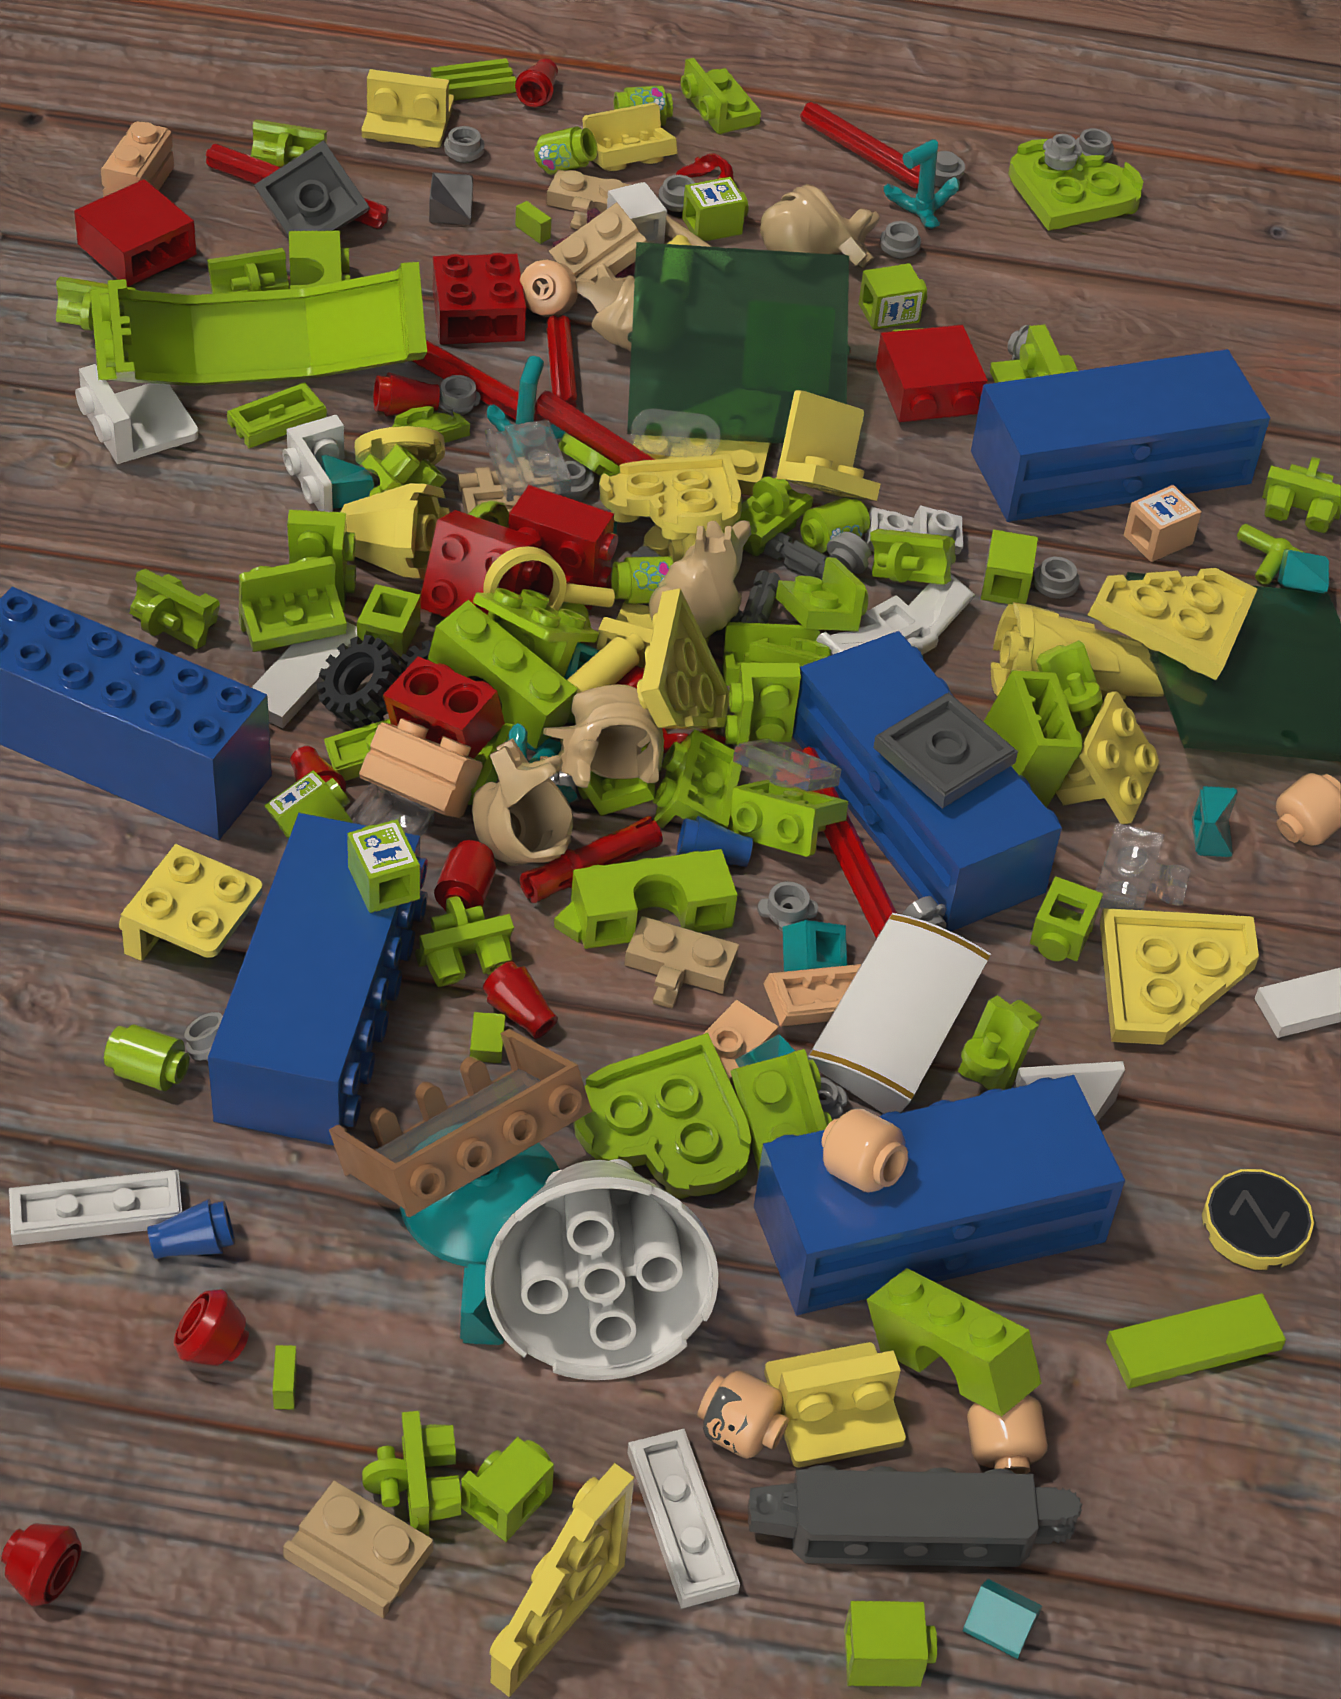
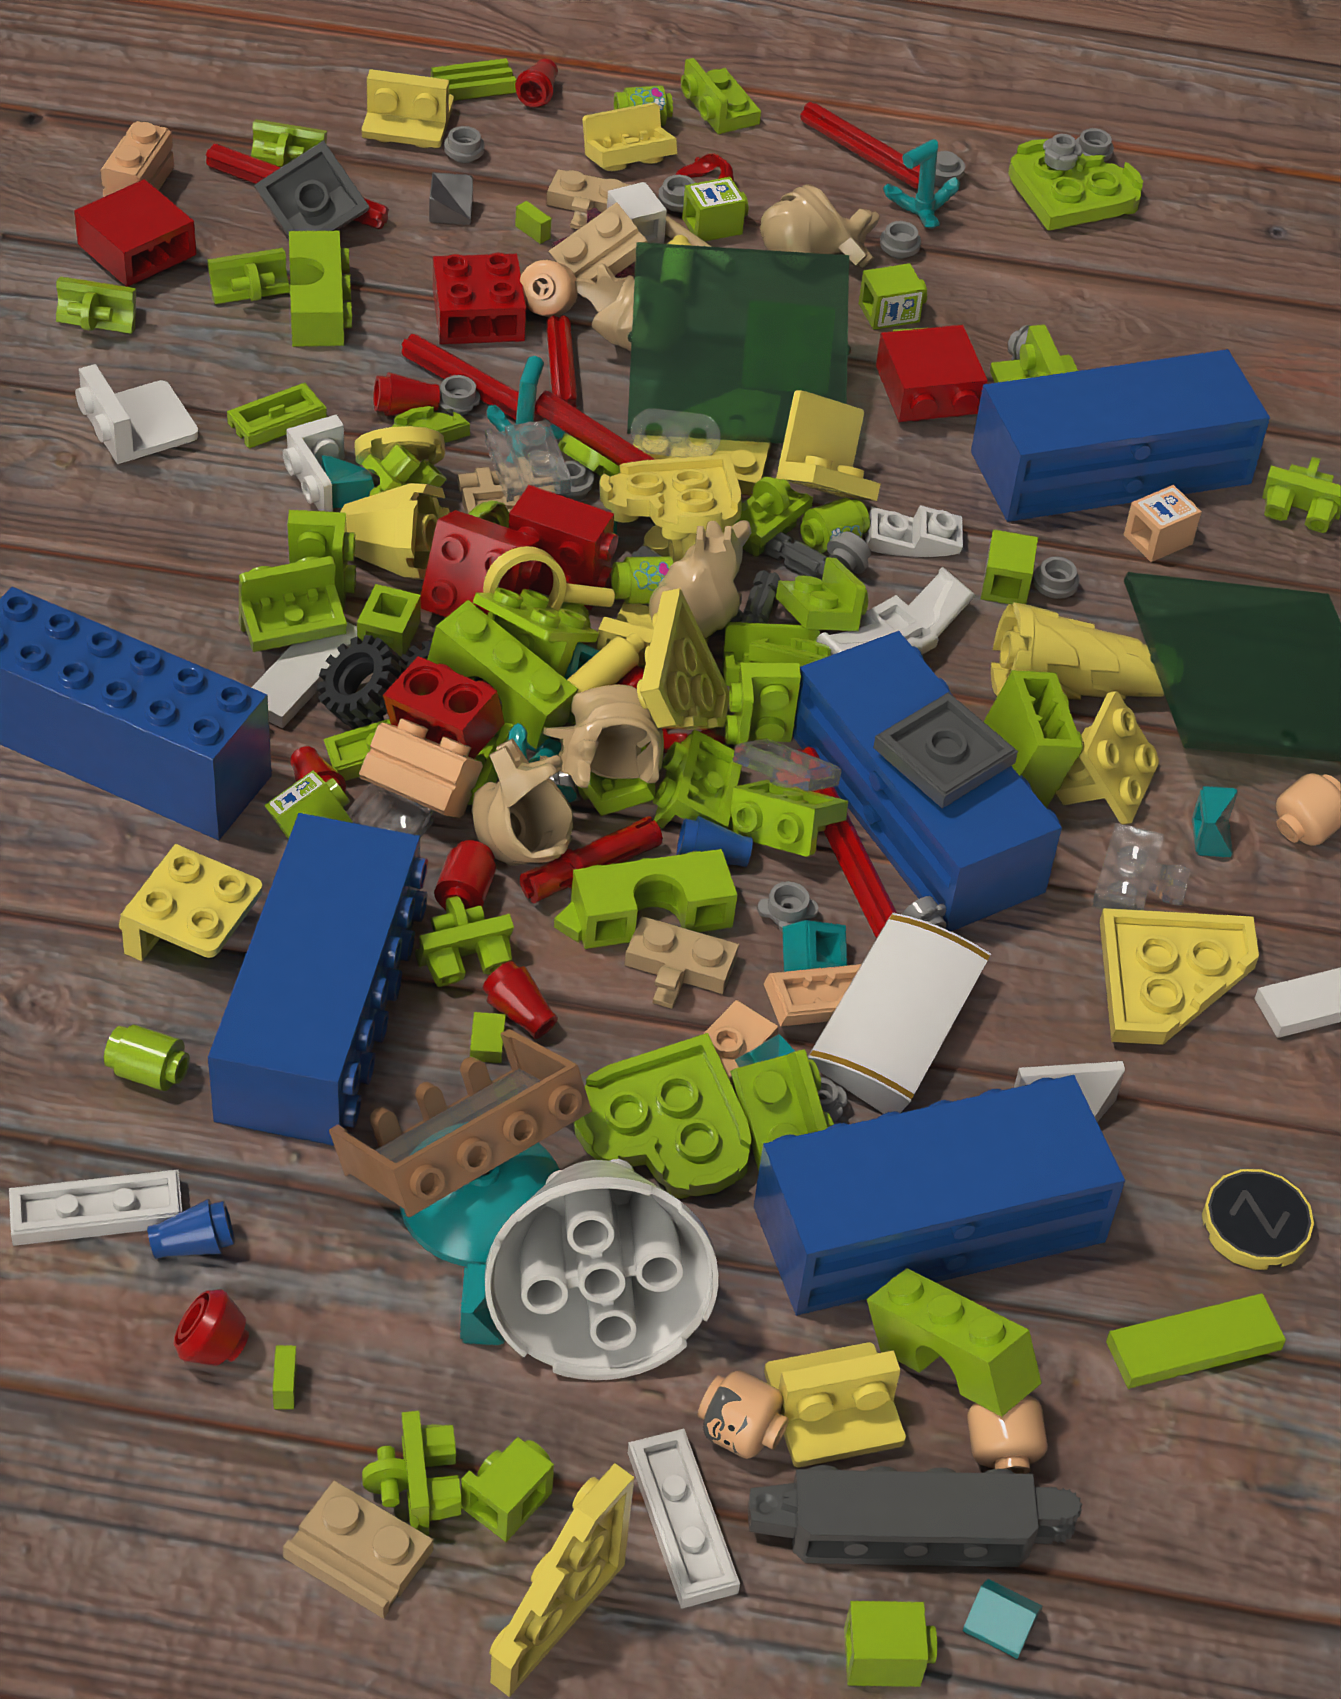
red cone [1,1523,82,1606] -> none
lime panel [90,262,427,386] -> none
lime hips [129,568,220,649] -> none
light grey plate [184,1012,223,1061] -> none
lime brick [347,819,420,913] -> none
lime brick [534,126,597,175] -> none
light nougat head [822,1109,908,1193] -> none
lime hips [870,529,956,585] -> none
lime hips [958,995,1042,1090] -> none
lime brick [1029,876,1103,961] -> none
lime hips [1036,640,1103,731] -> none
light yellow plate [1088,568,1257,680] -> none
lime piece [1237,523,1305,585] -> none
teal slope [1278,549,1329,593] -> none

